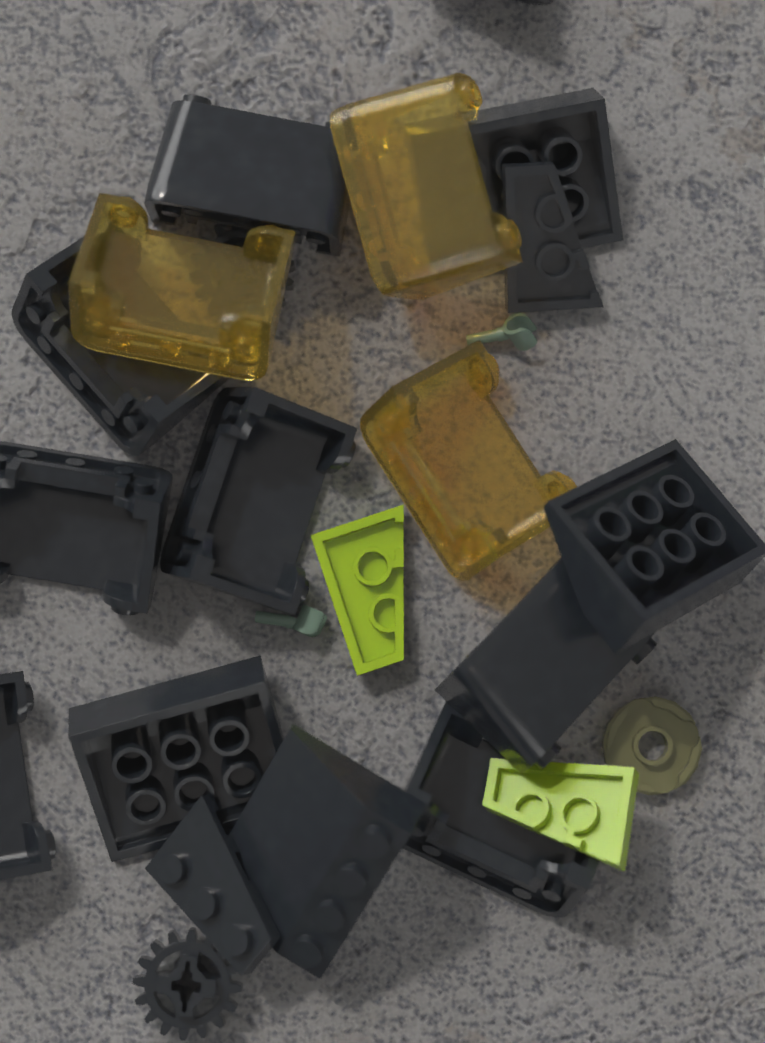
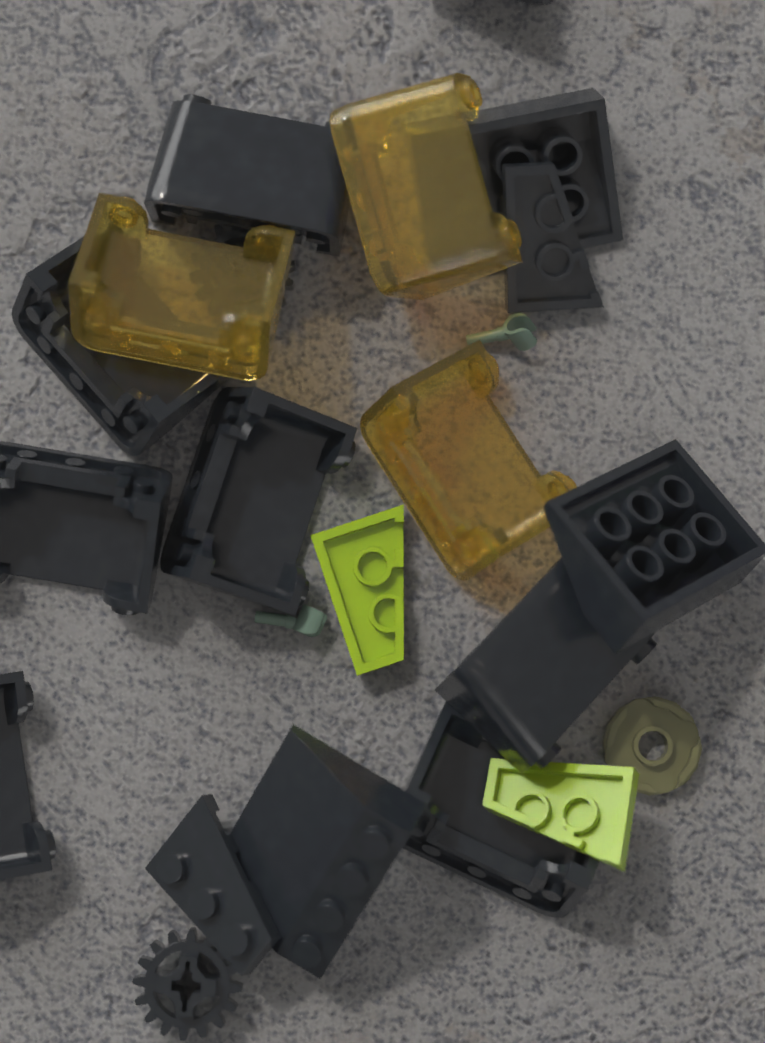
black slope [68,655,284,862] -> none

